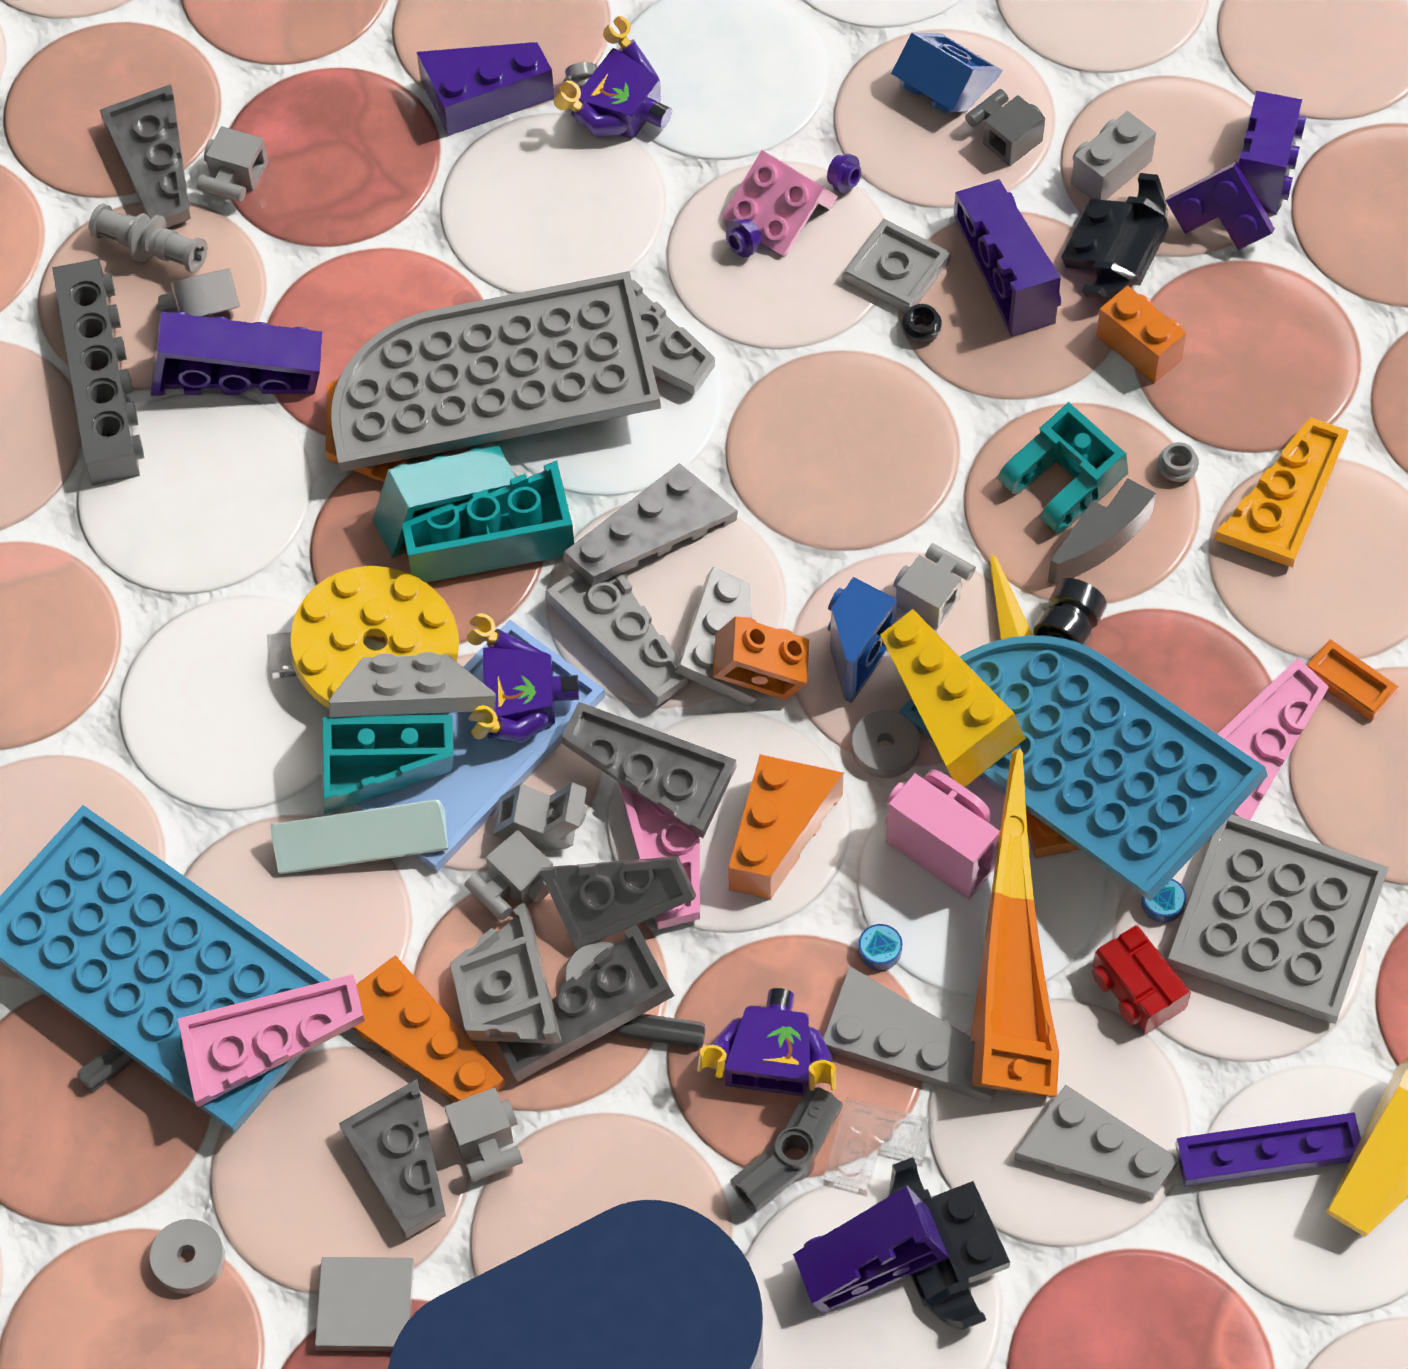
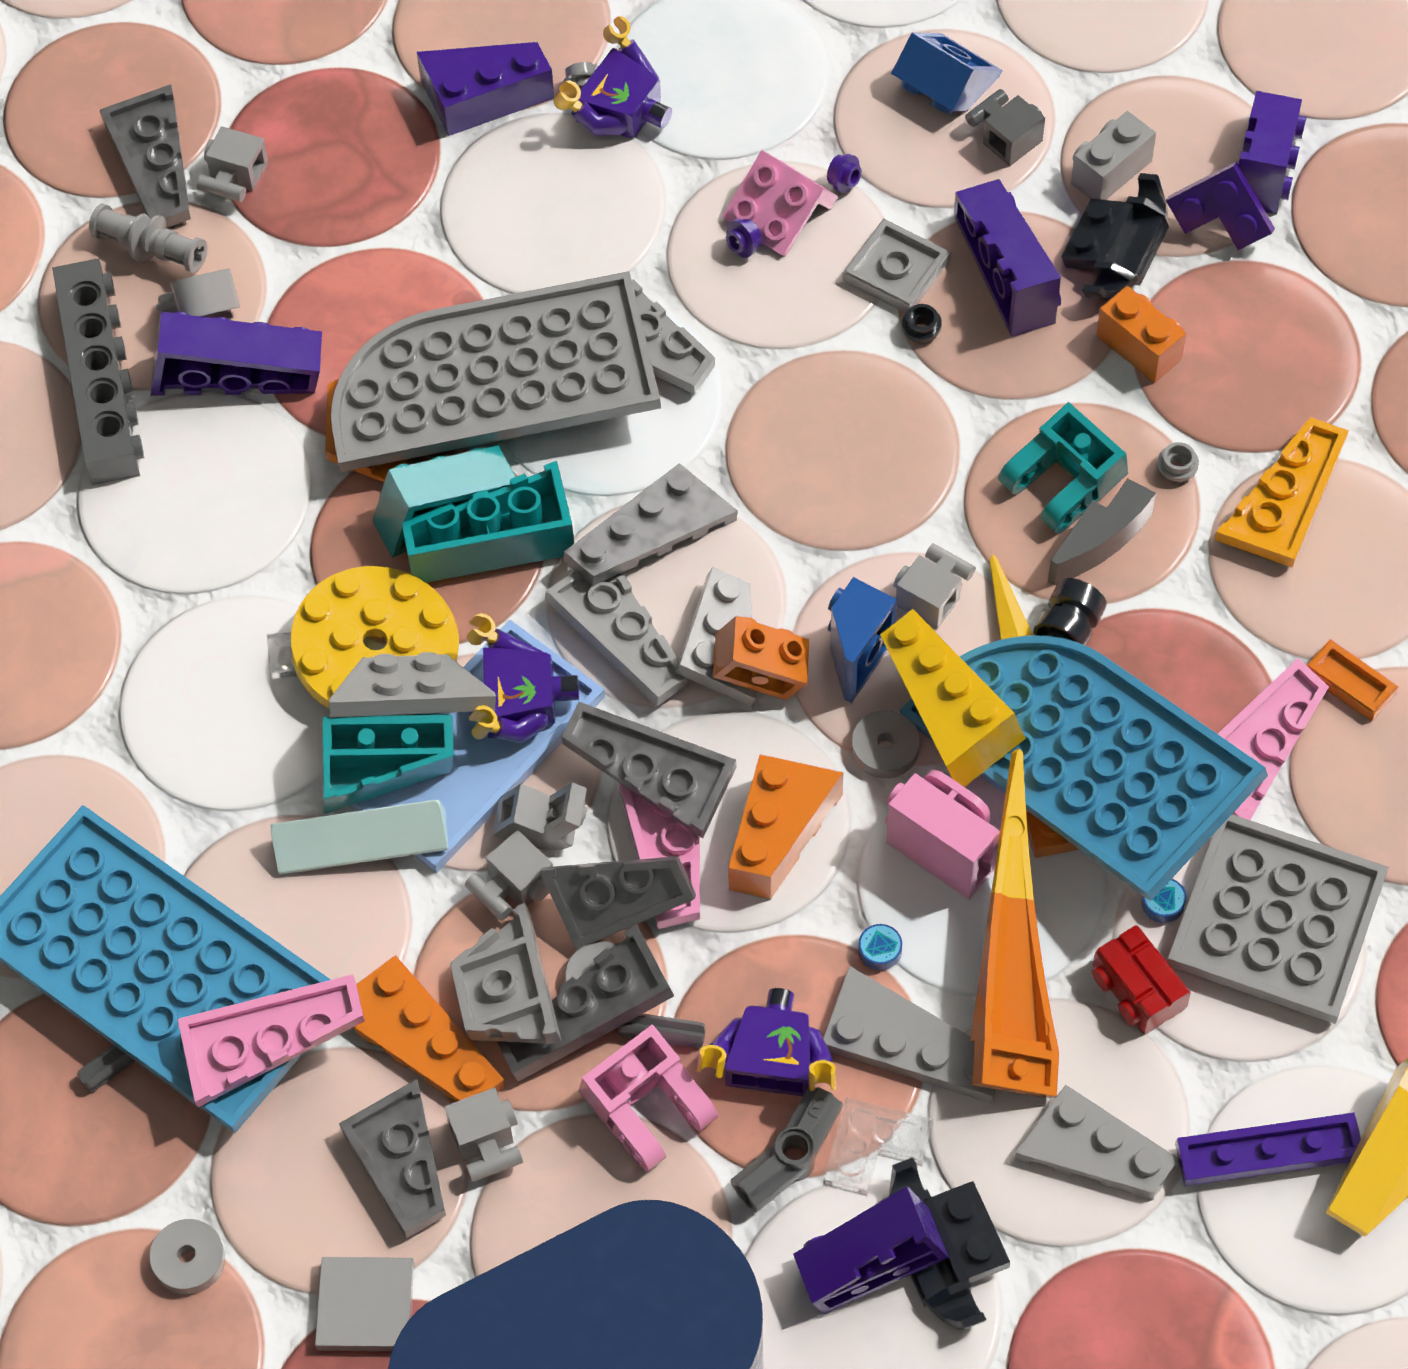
none -> bright pink brick [578,1024,718,1172]

